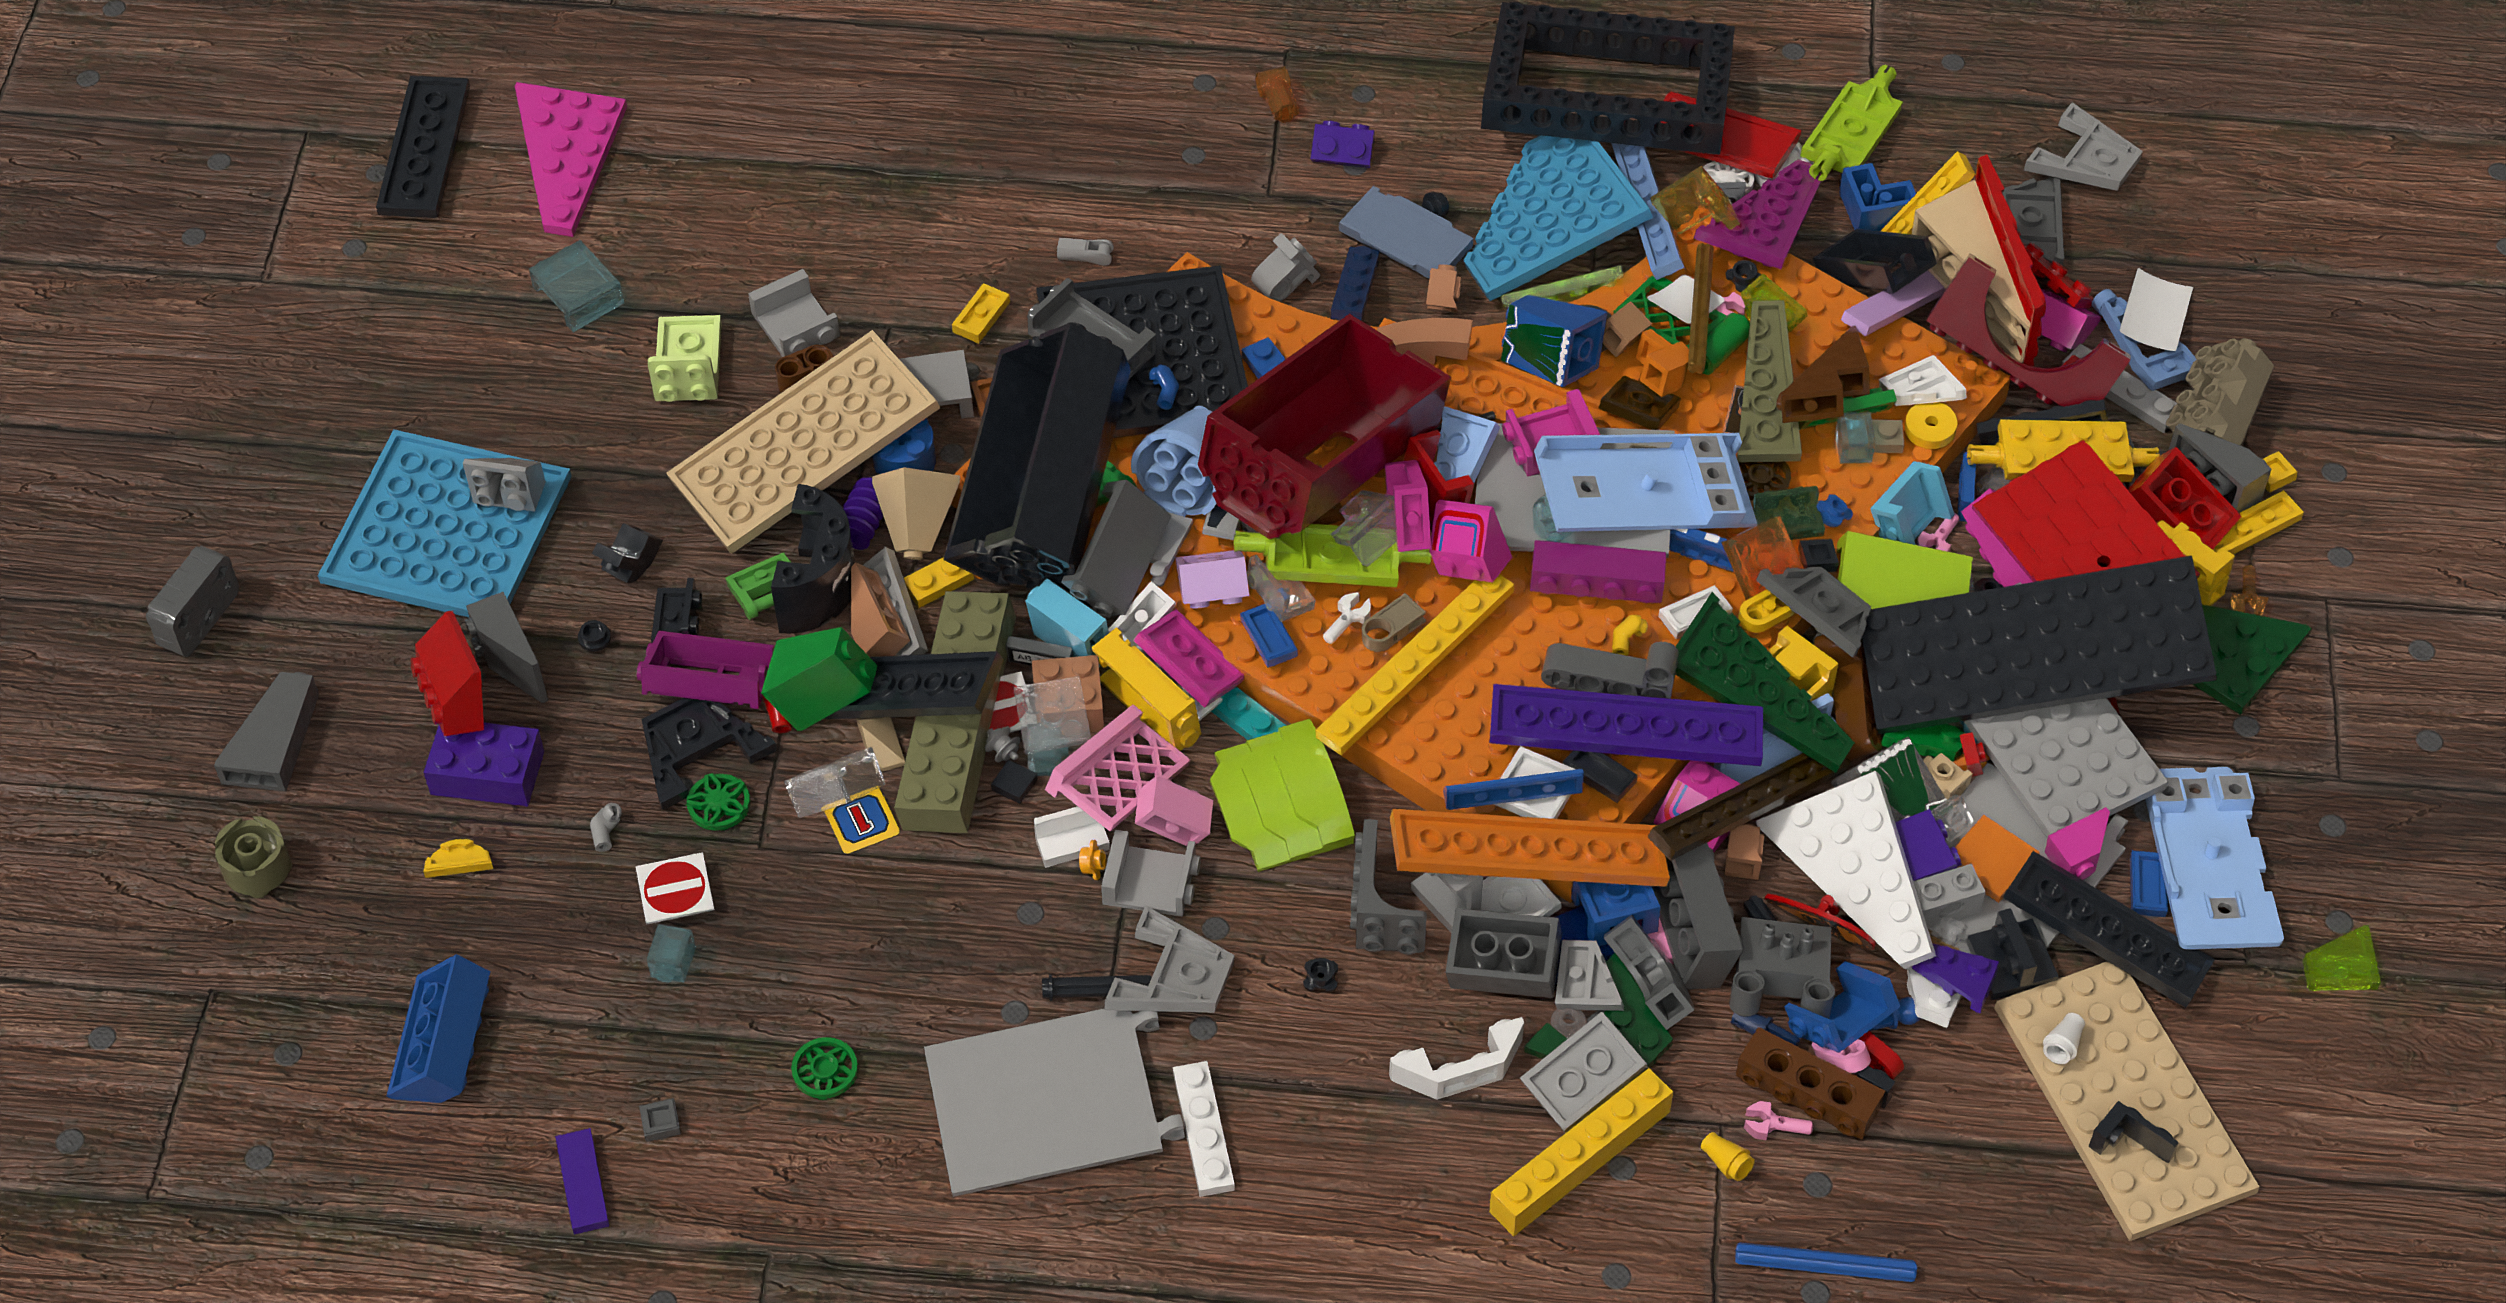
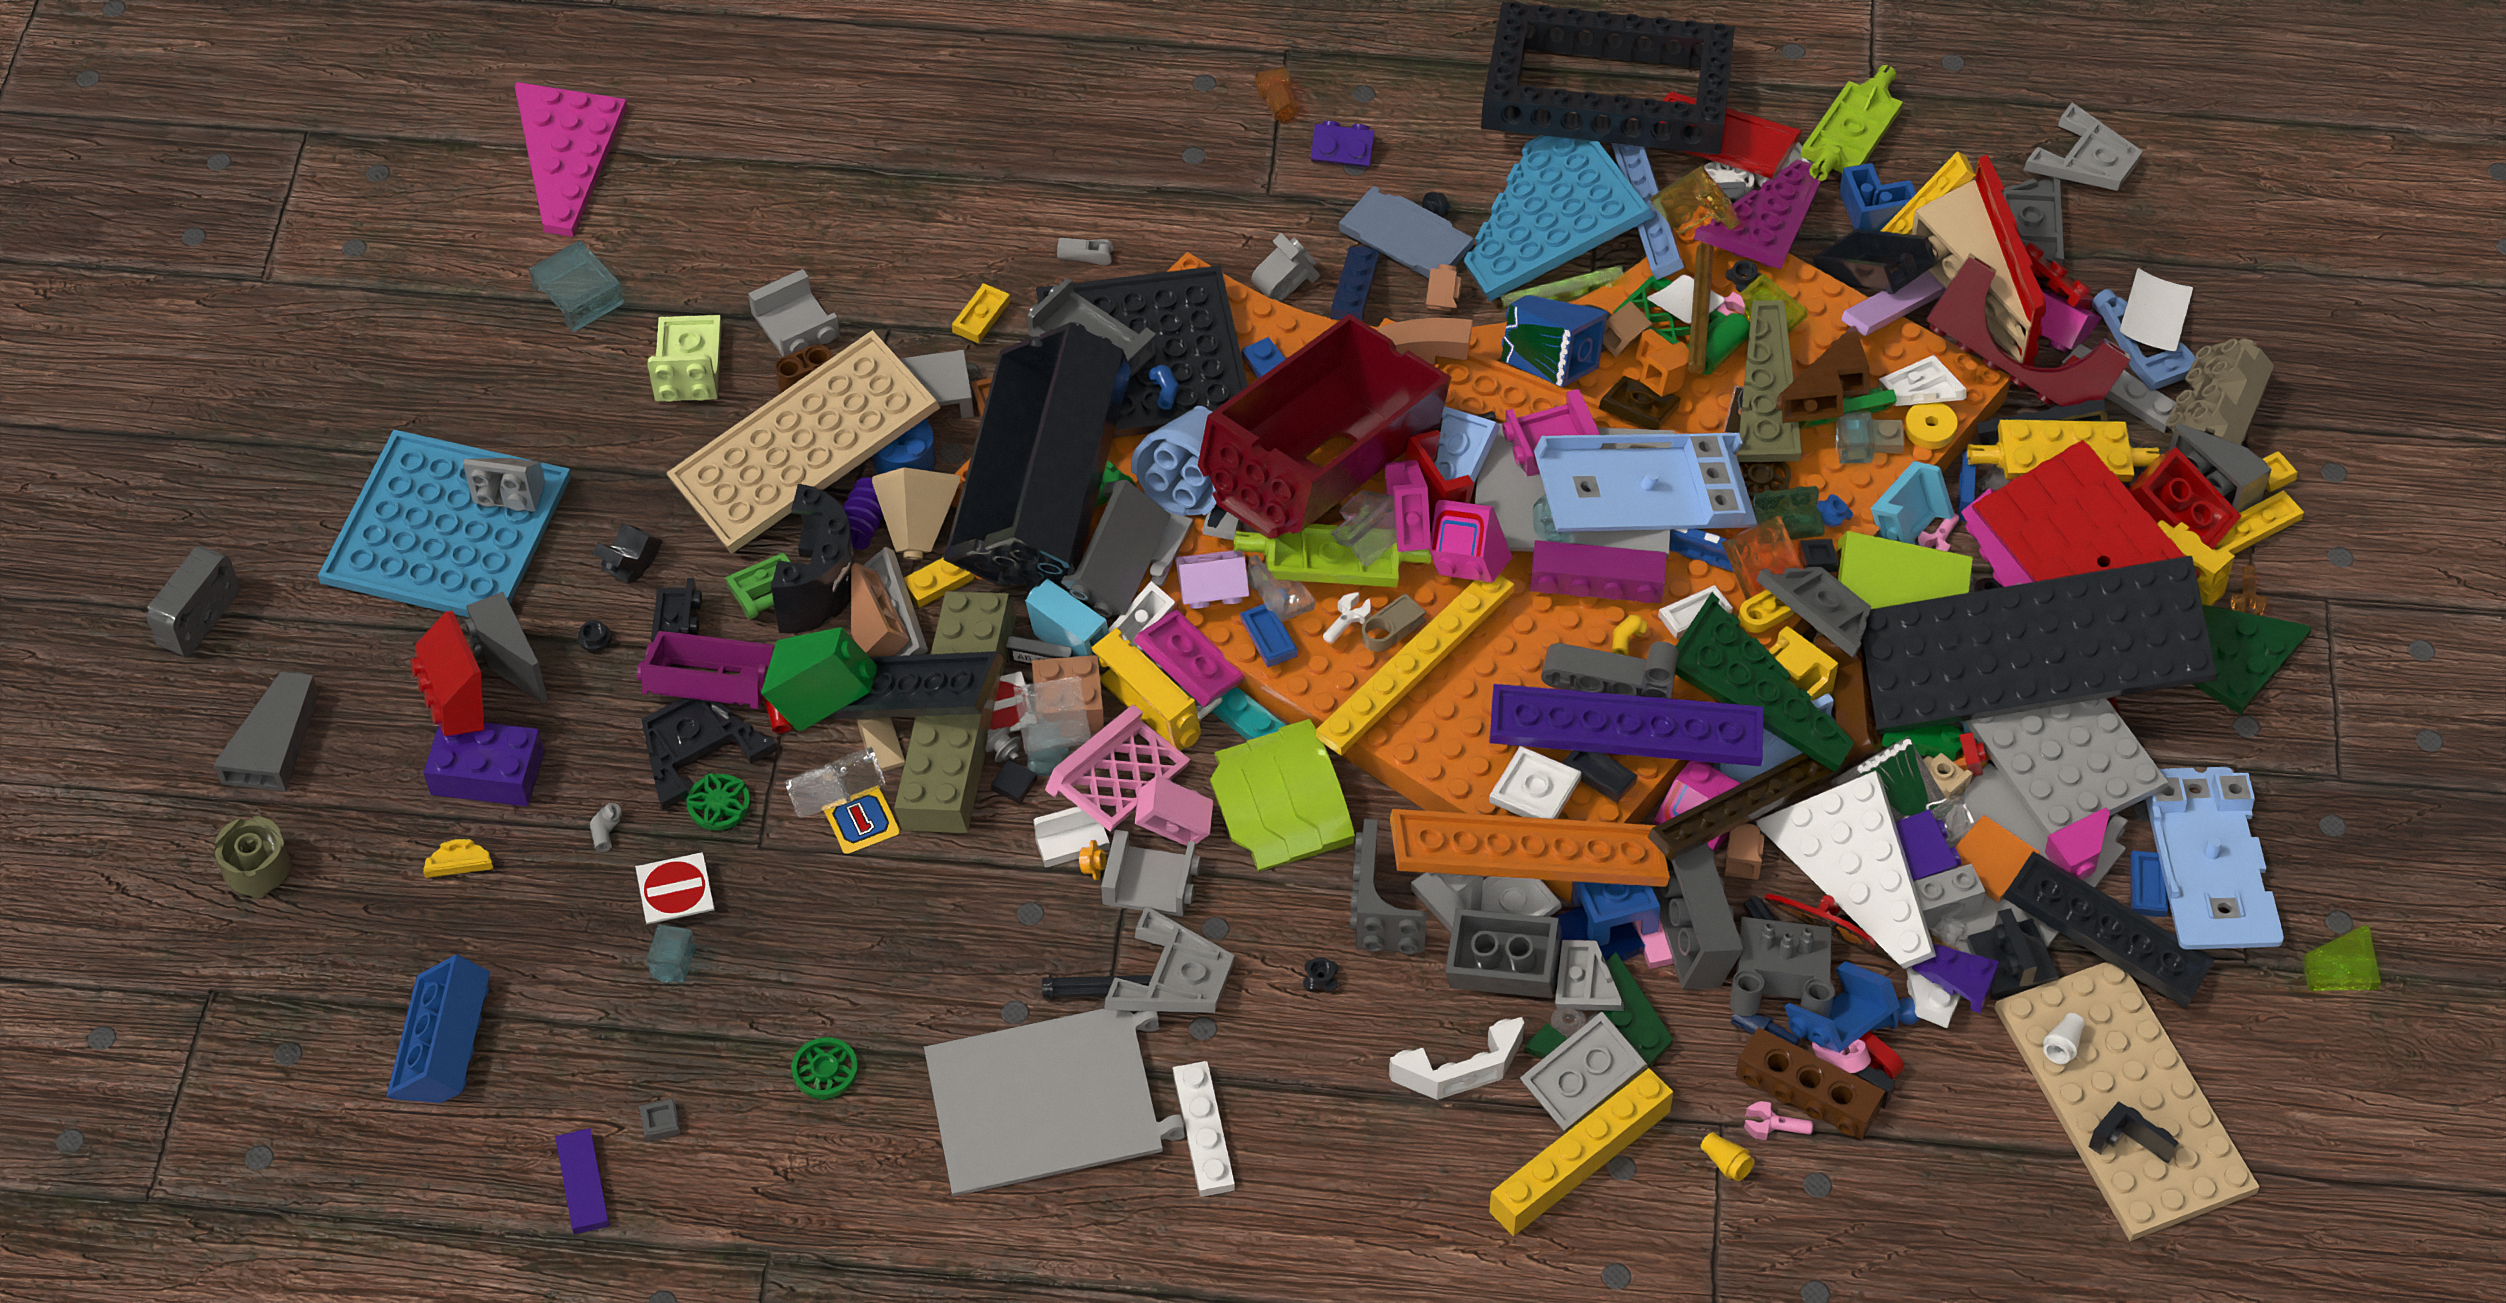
black plate [376,76,470,218] -> none
blue slope [1443,769,1584,810] -> none
dark grey arch [1604,915,1695,1030] -> none
blue axle [1735,1242,1917,1282] -> none

